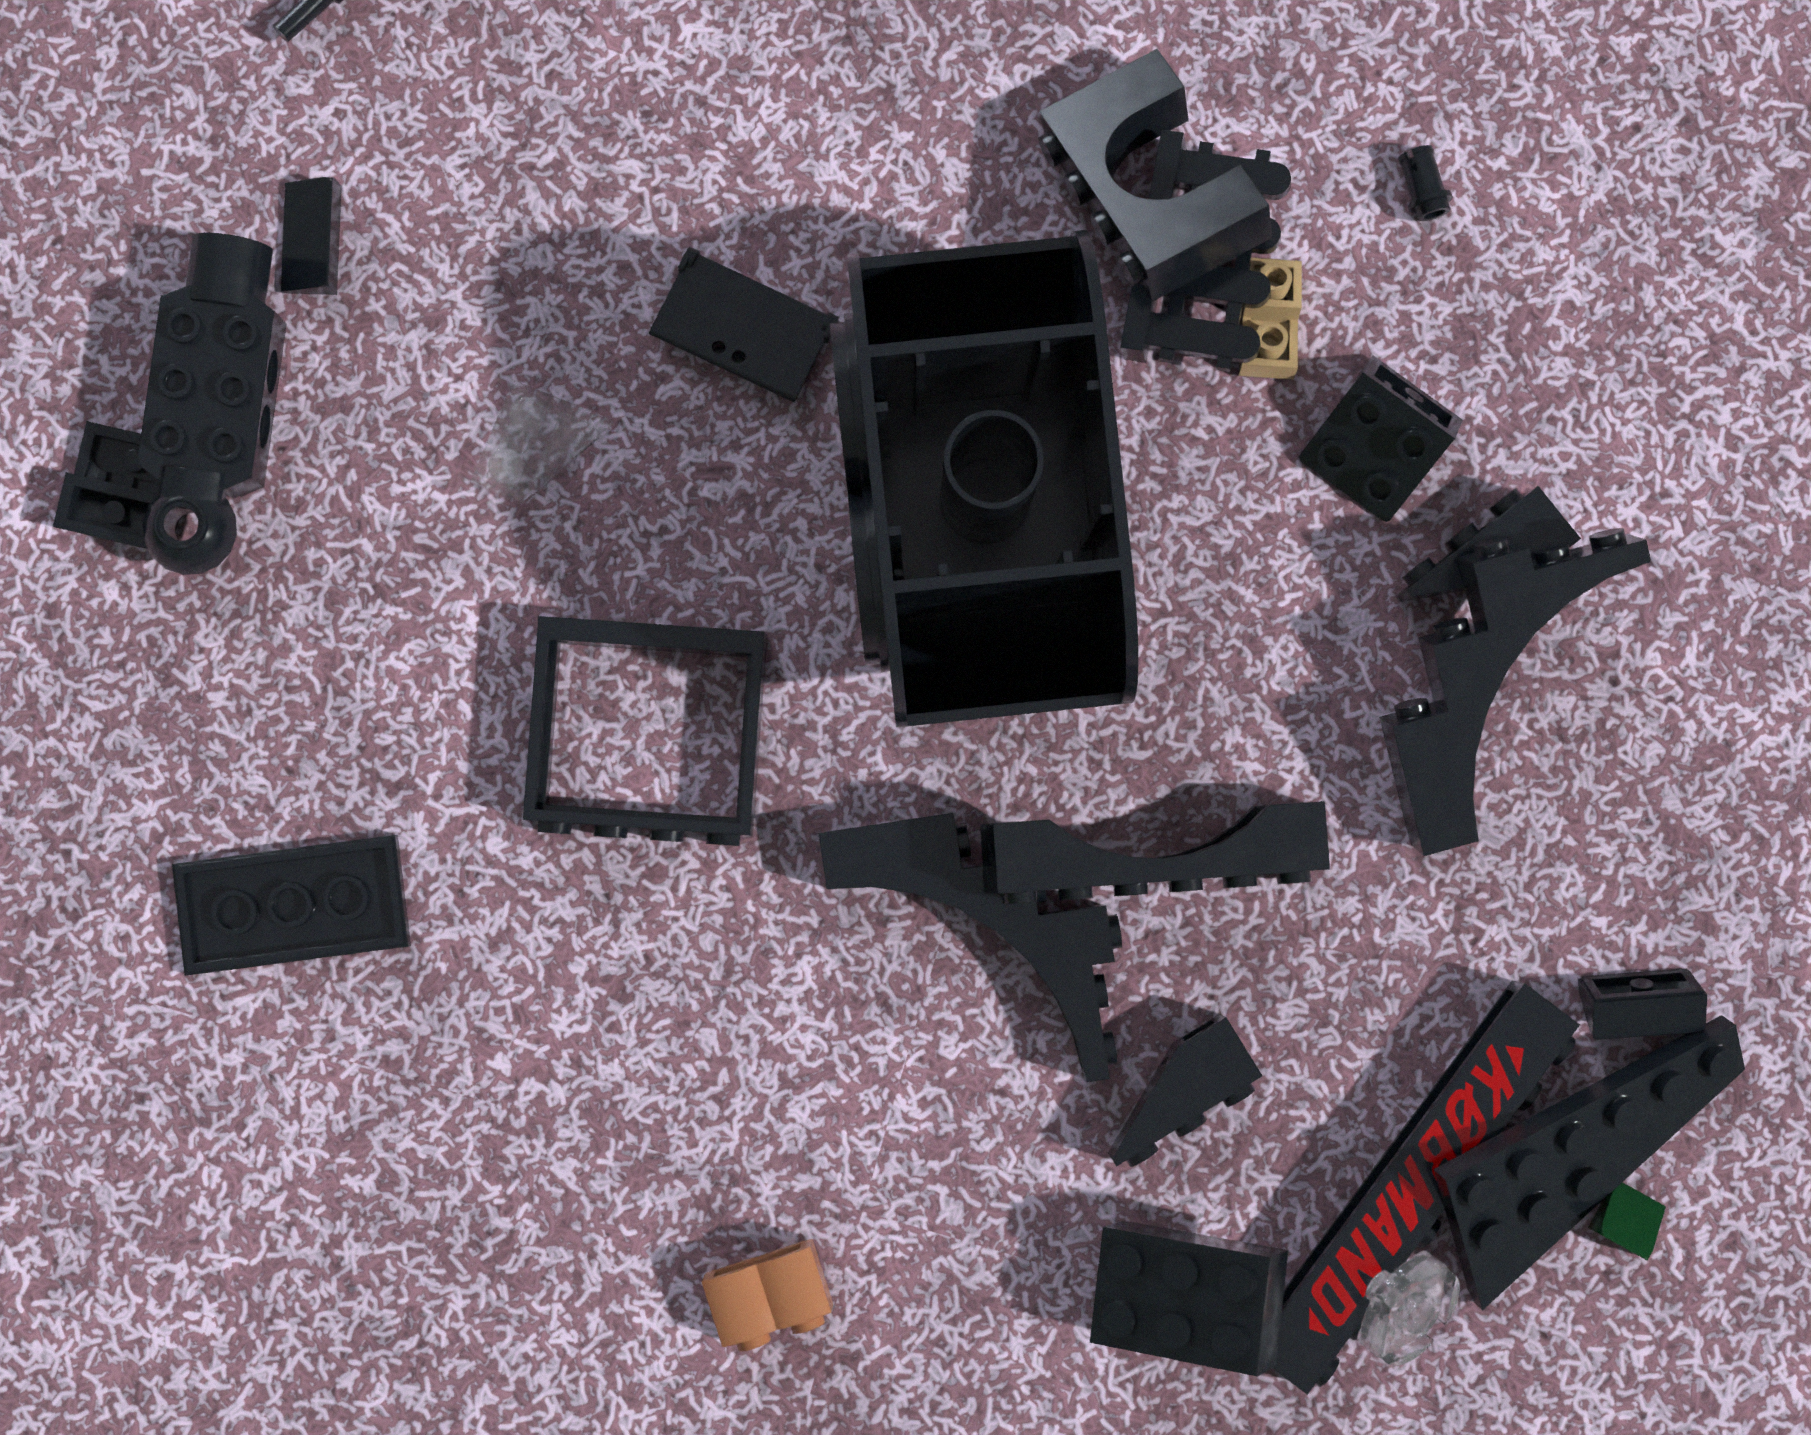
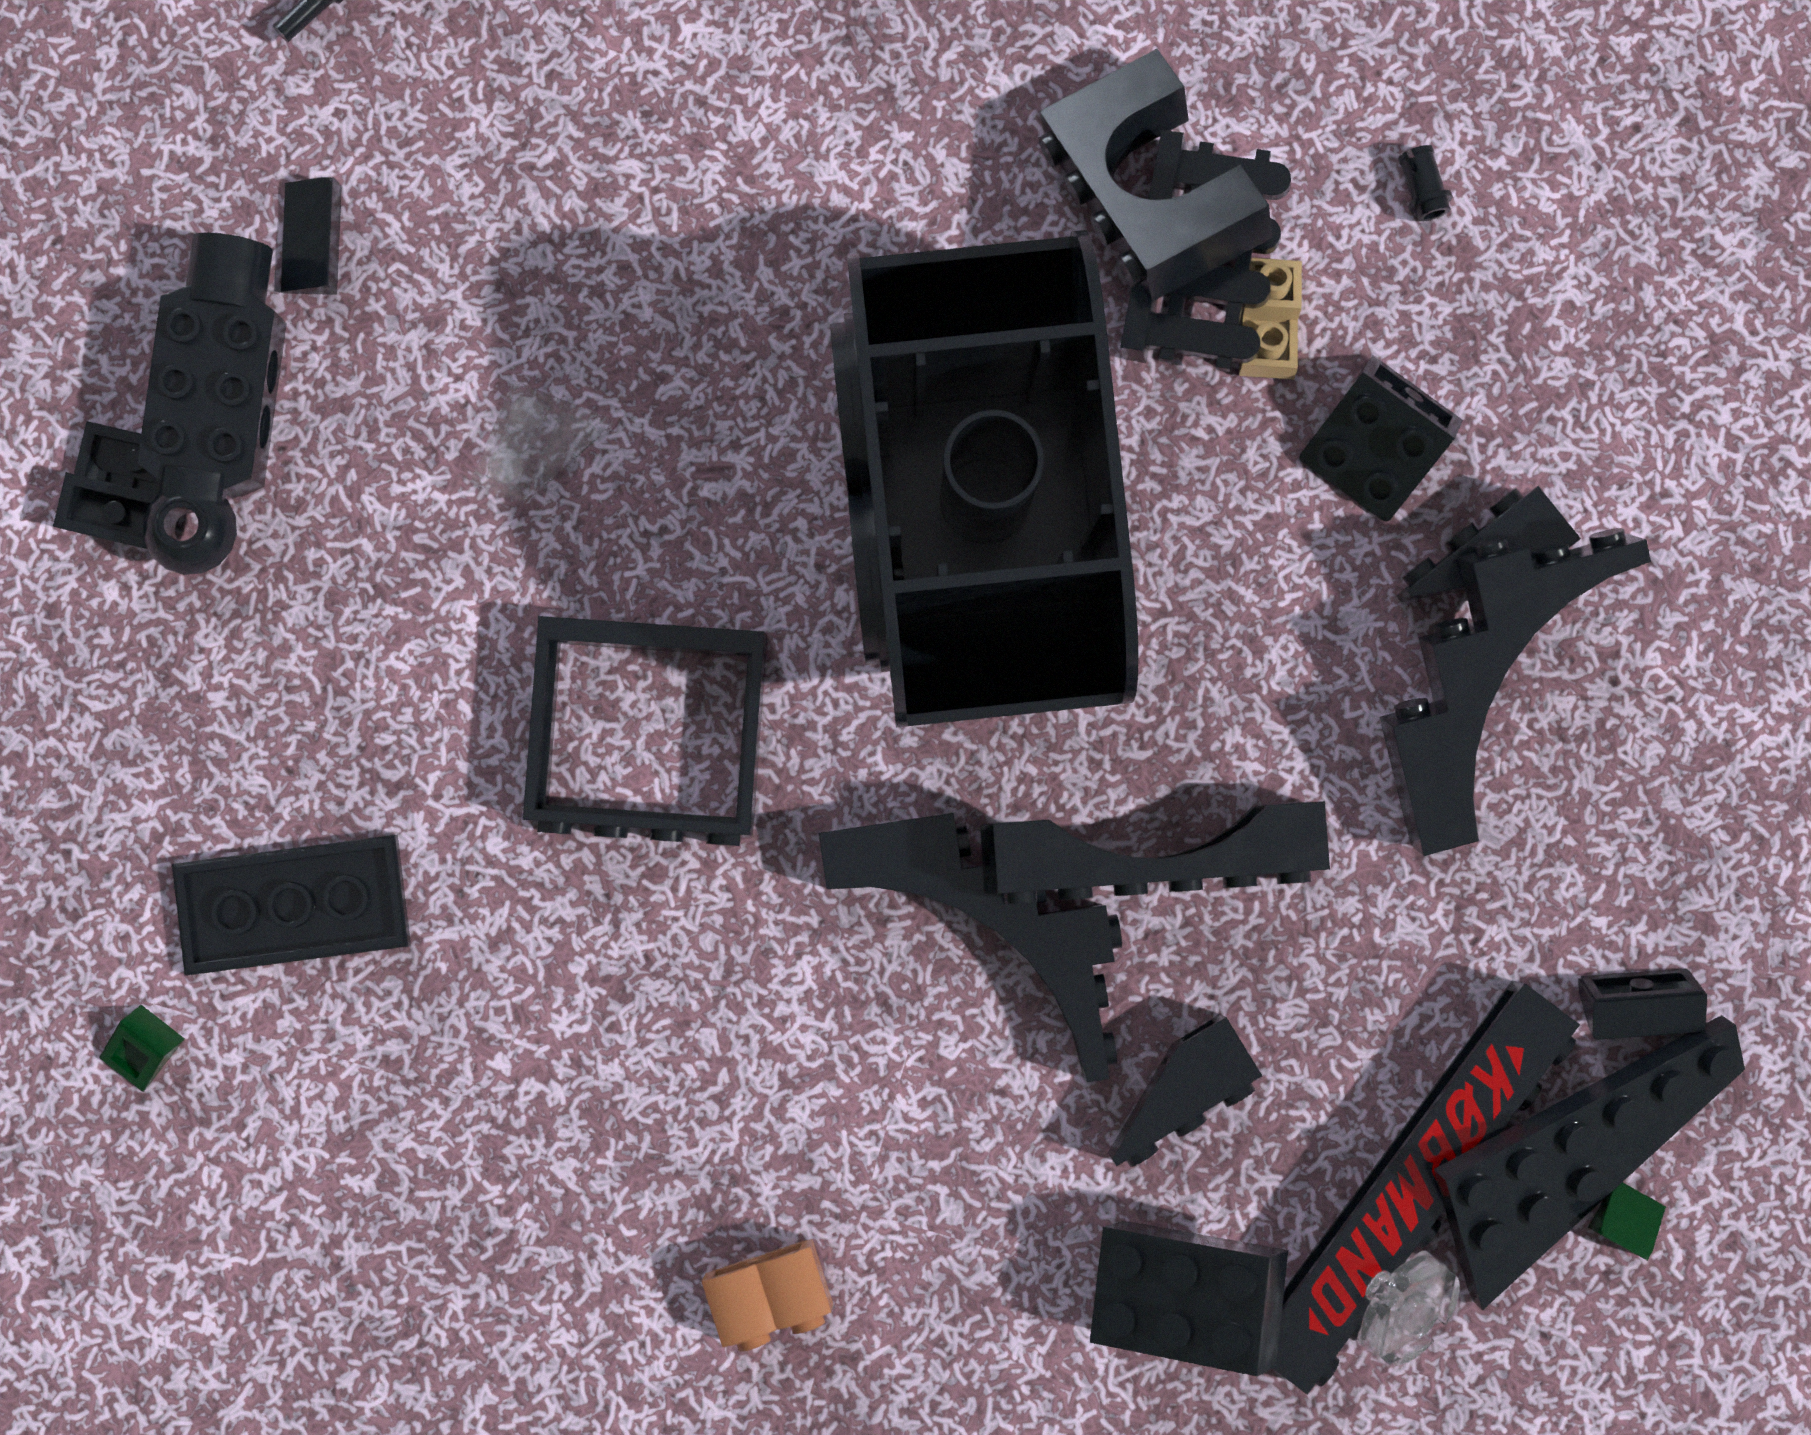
black door [649,247,840,403] -> none
none -> dark green slope [99,1005,185,1092]

